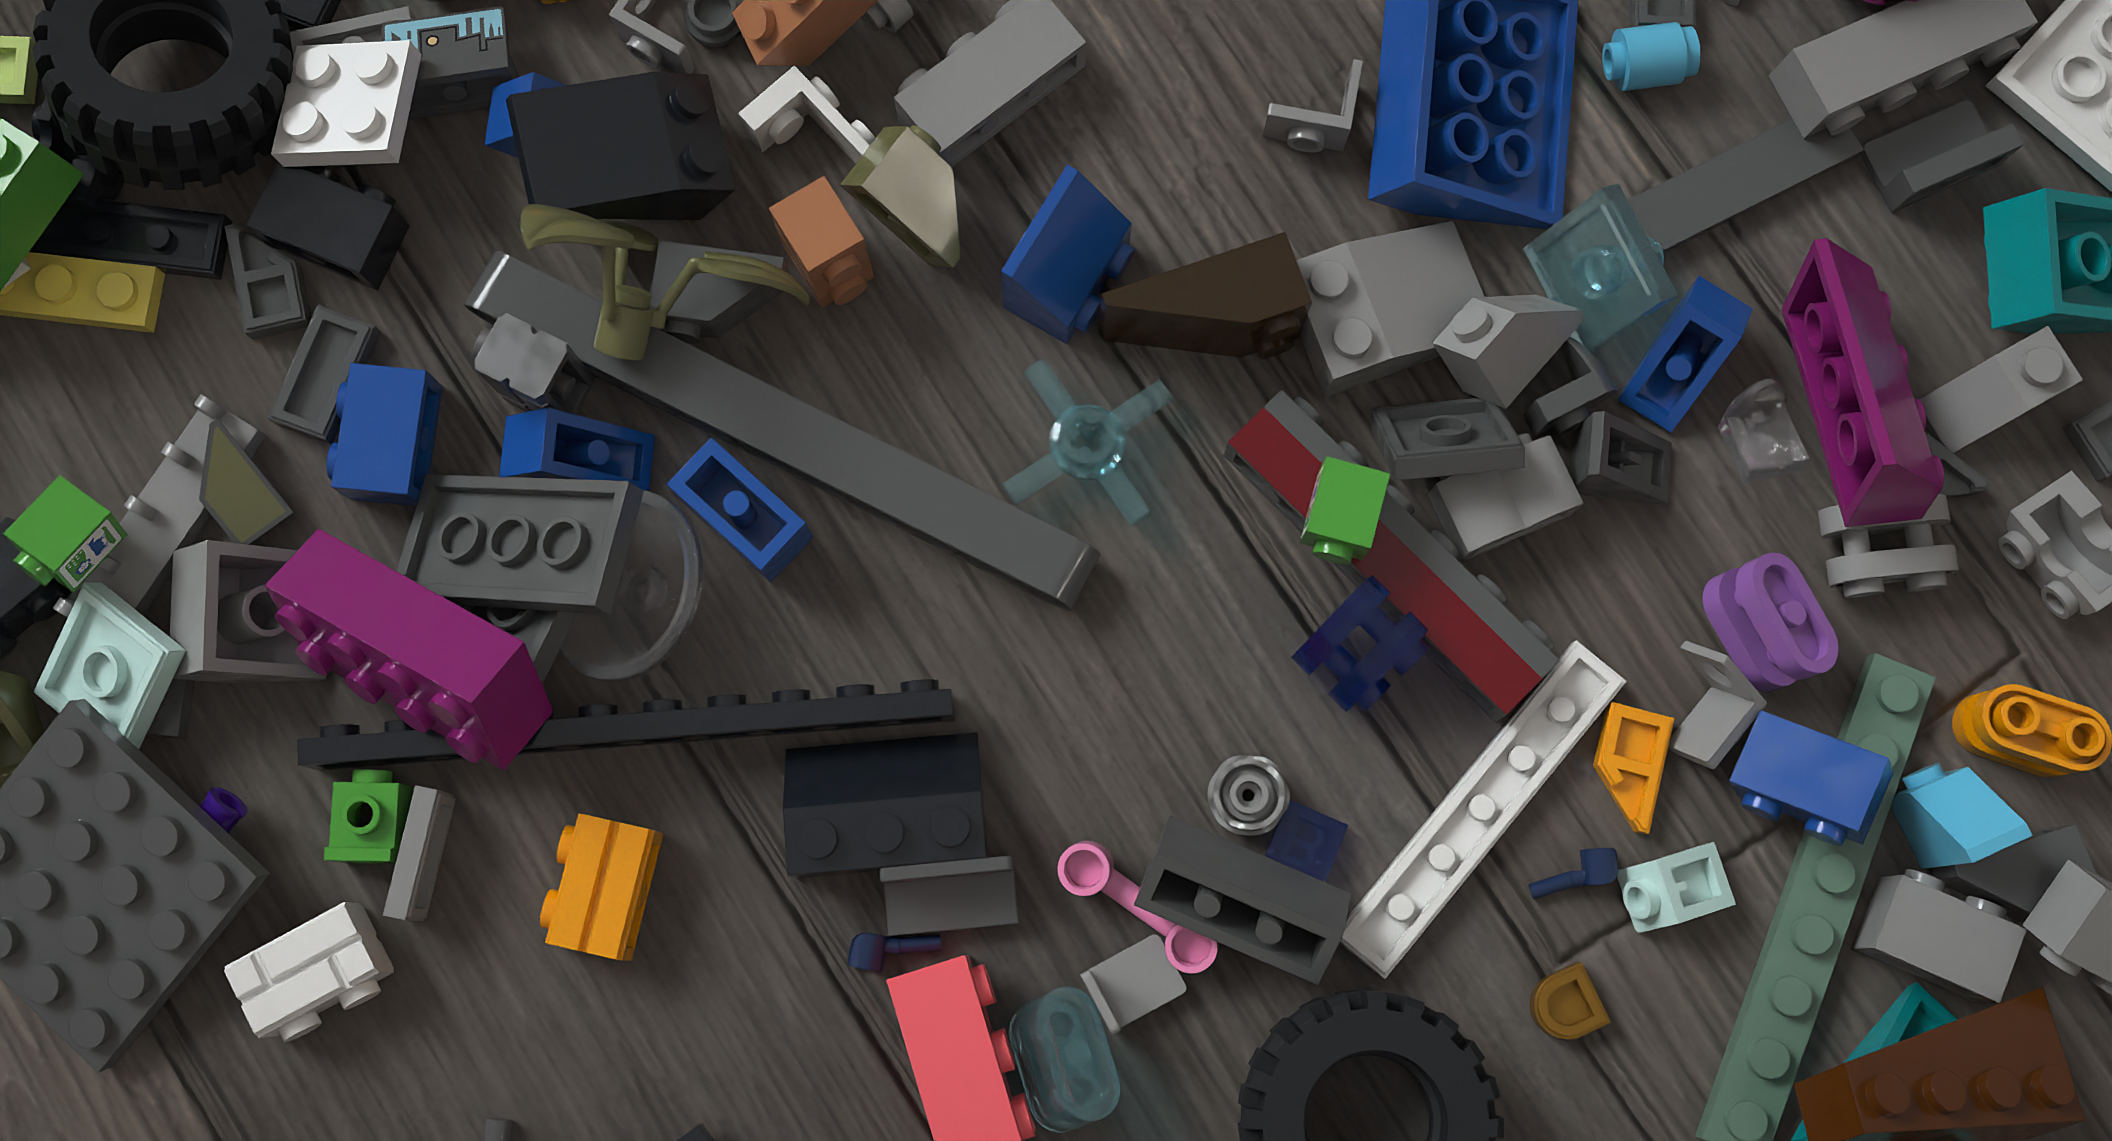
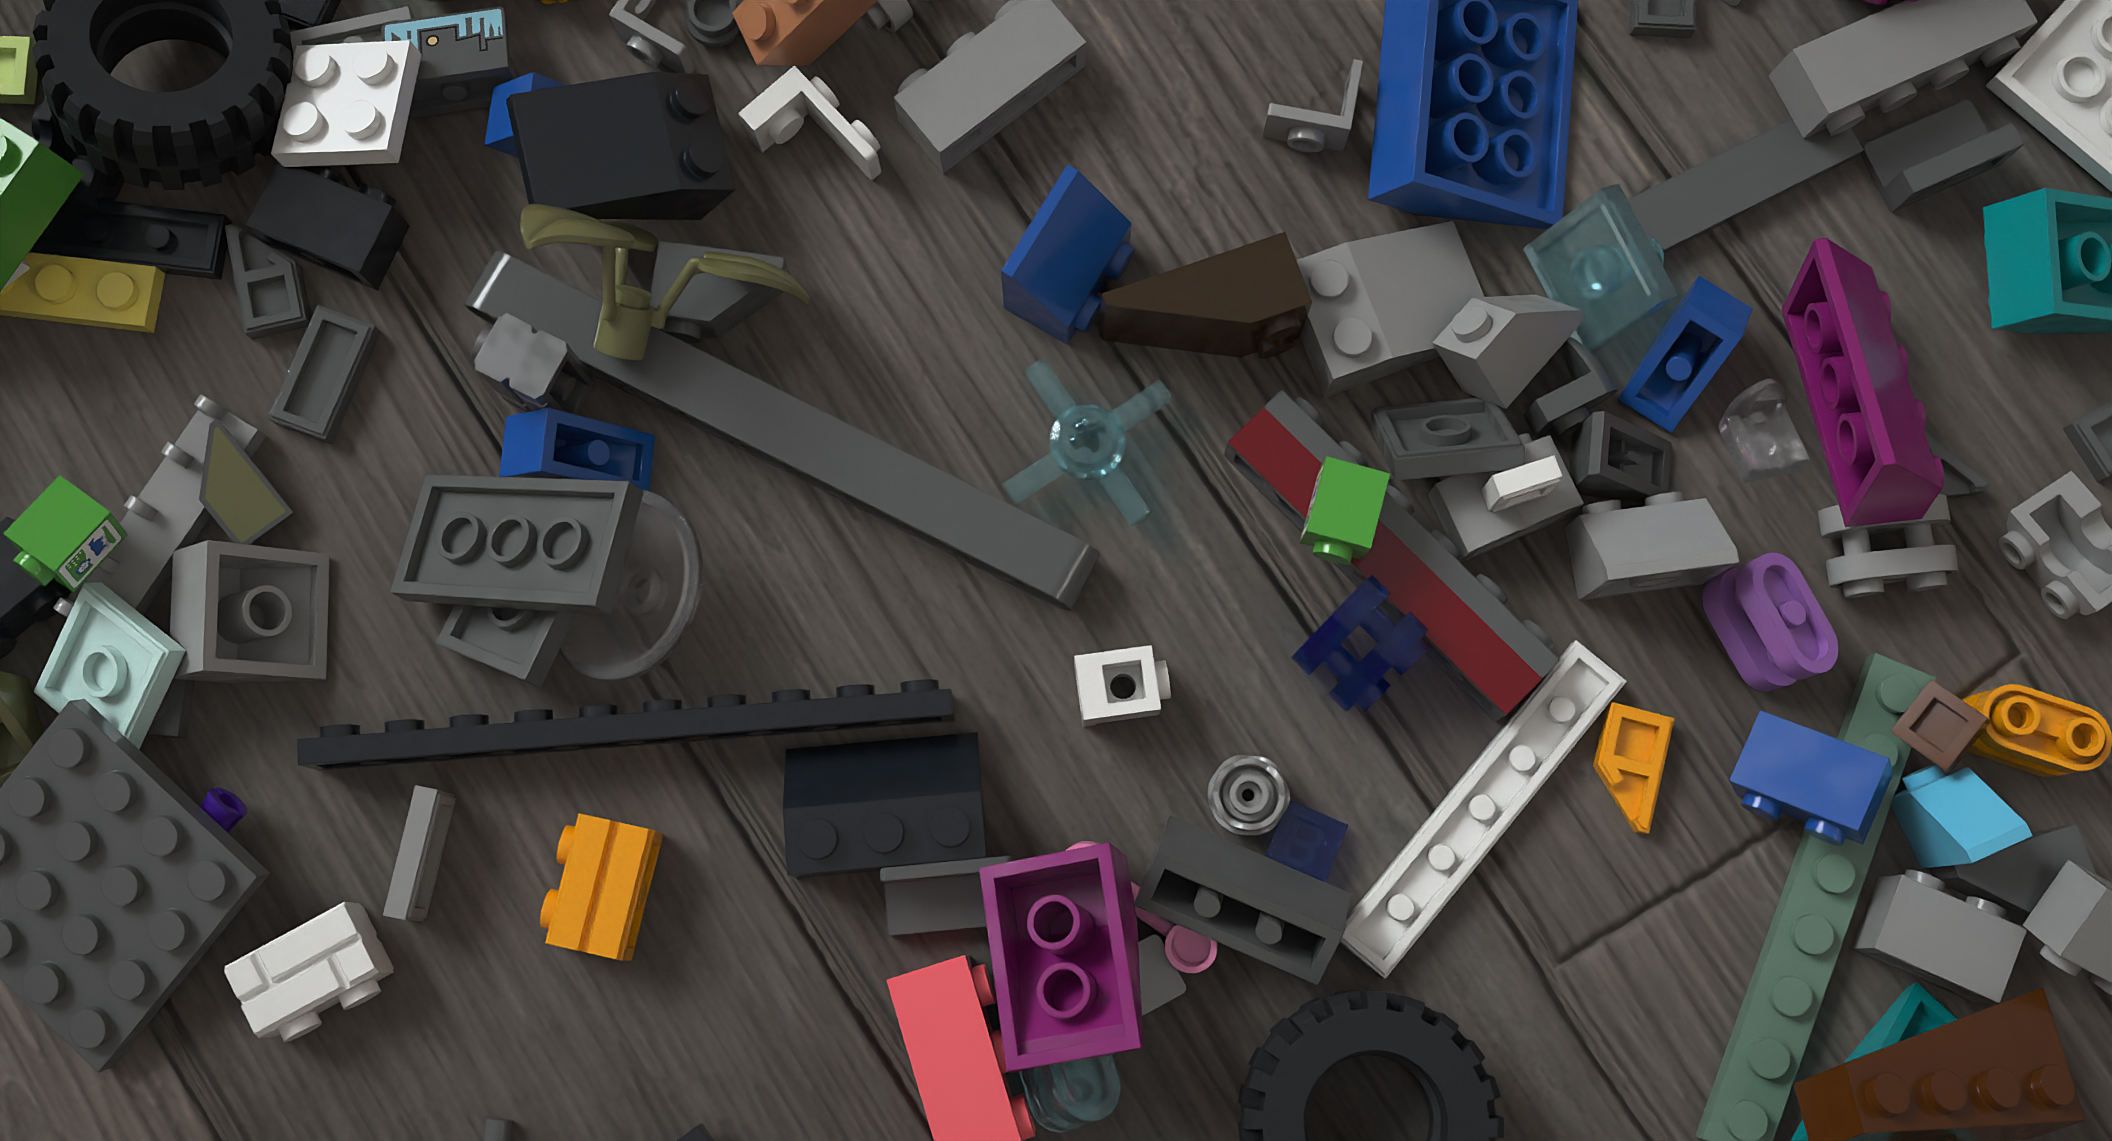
magenta brick [265,529,554,771] -> none
bright green brick [324,769,413,864] -> none
blue brick [326,363,443,506] -> none
blue brick [667,437,814,583] -> none
nougat brick [769,176,874,309] -> none
olive slope [840,125,960,268] -> none
dark blue hand [848,933,941,972] -> none
dark blue hand [1528,848,1618,900] -> none
pearl gold tile [1530,962,1611,1039] -> none
medium azure brick [1602,22,1700,91] -> none
light aqua bracket [1617,842,1736,933] -> none
light grey bracket [1668,641,1767,769] -> none
light grey slope [1919,326,2083,453] -> none
none -> magenta slope [979,842,1144,1073]
none -> white brick [1074,645,1171,727]
none -> white tile [1481,455,1562,512]
none -> light grey slope [1565,492,1739,601]
none -> reddish brown tile [1890,679,1991,774]

